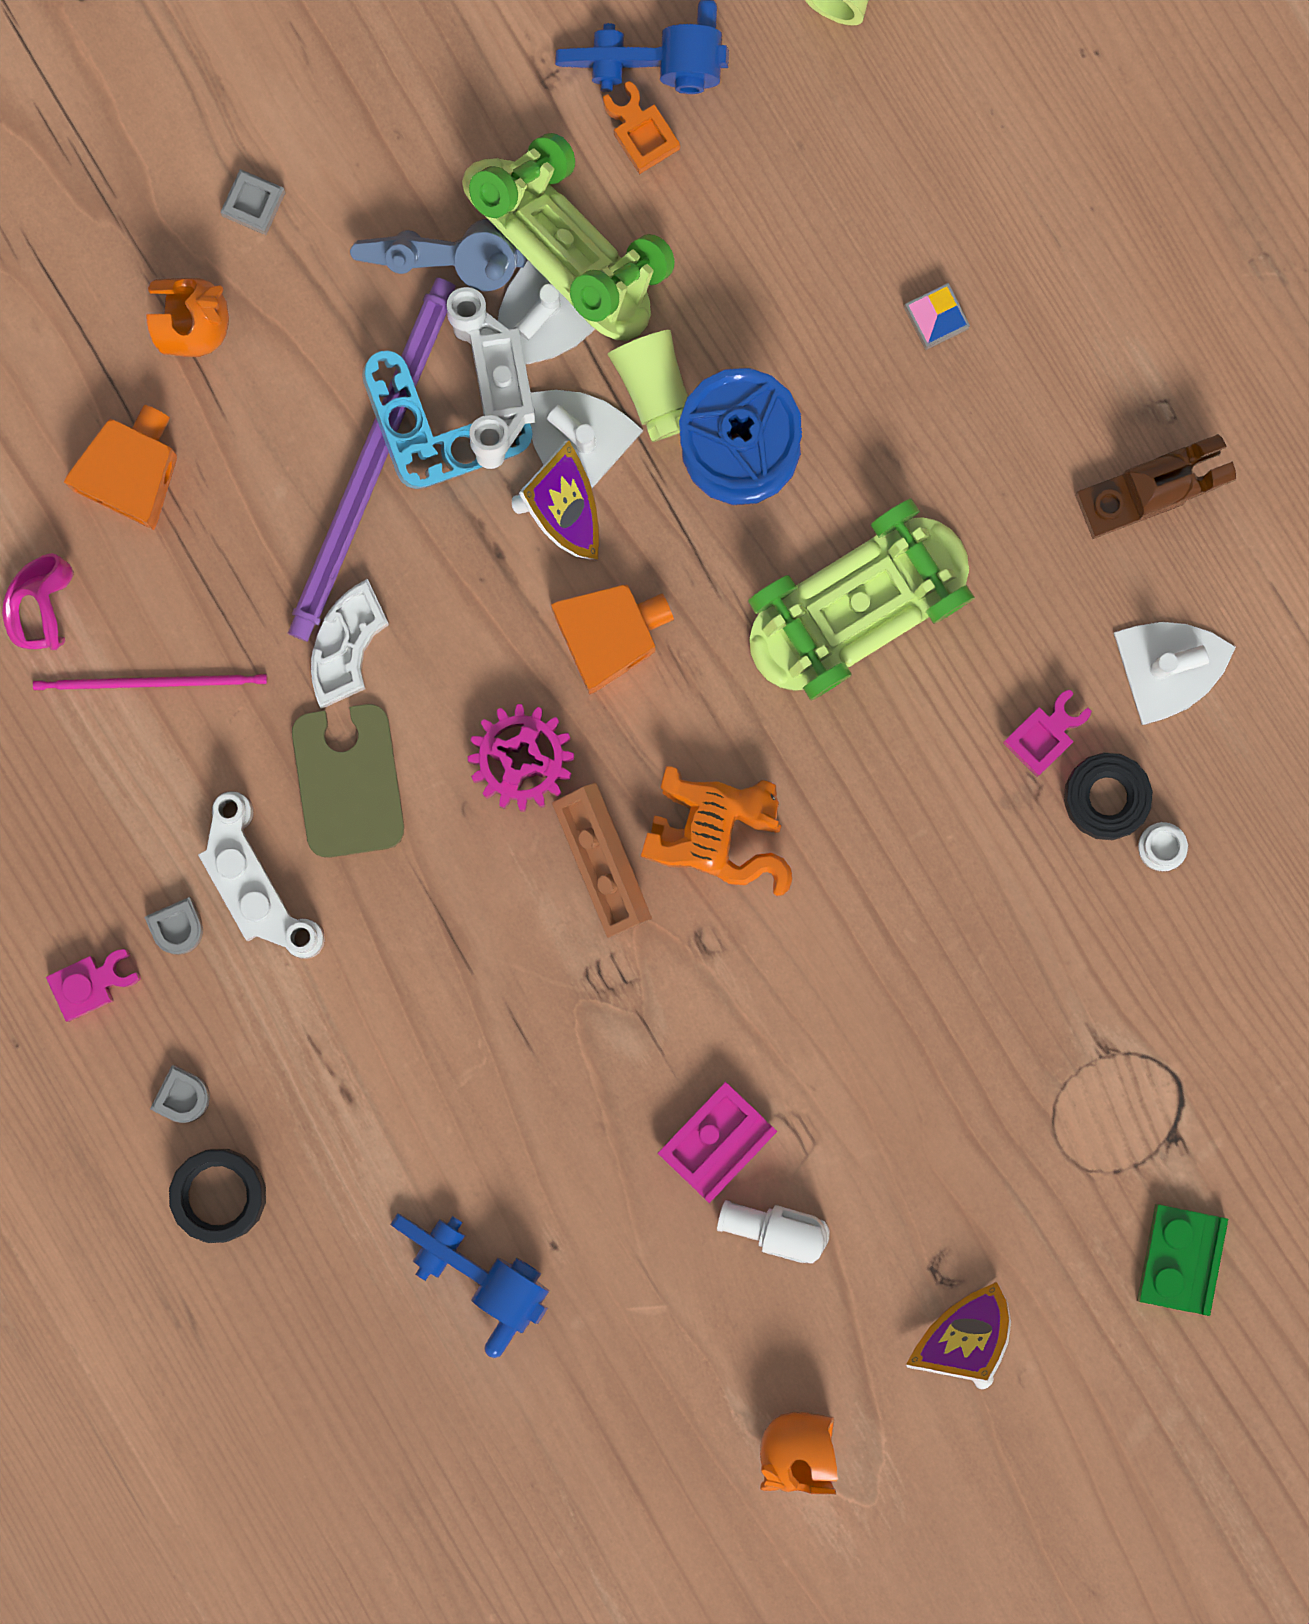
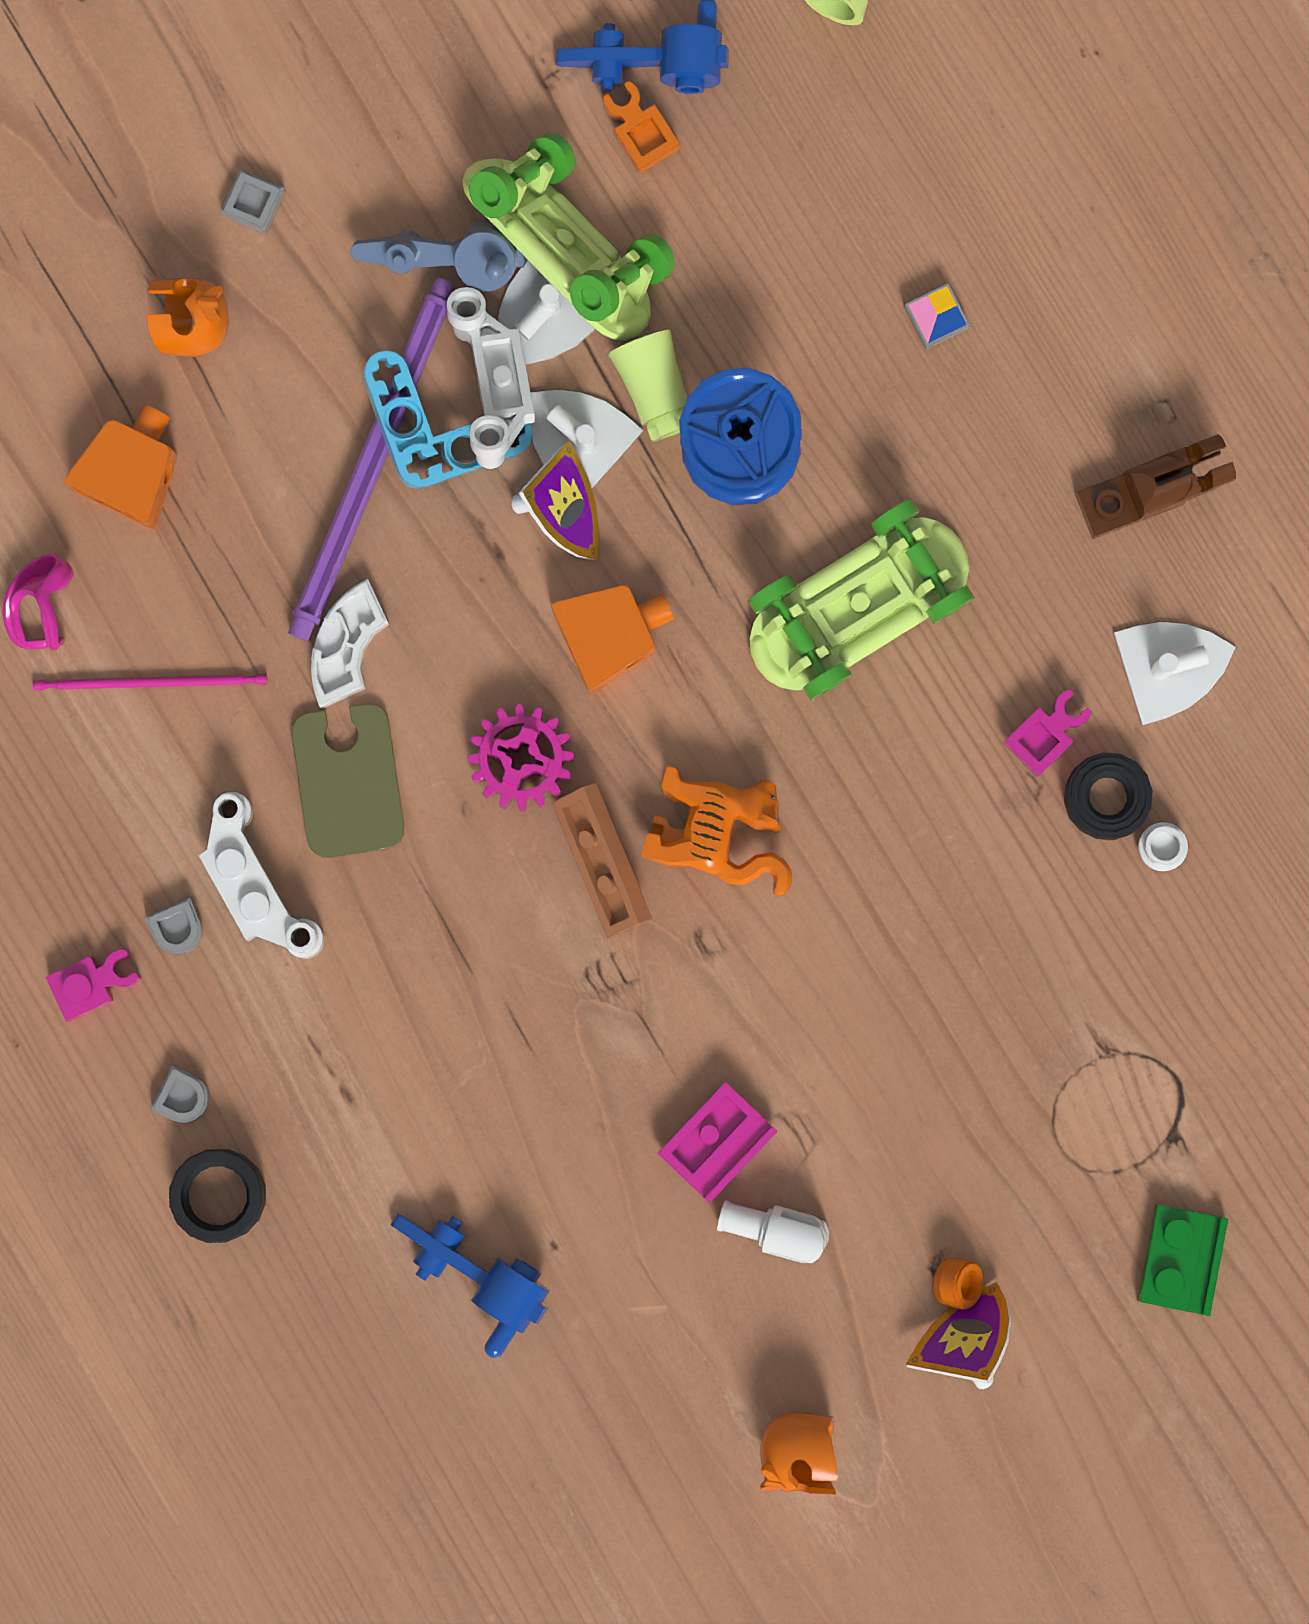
none -> orange tile [933,1257,984,1309]

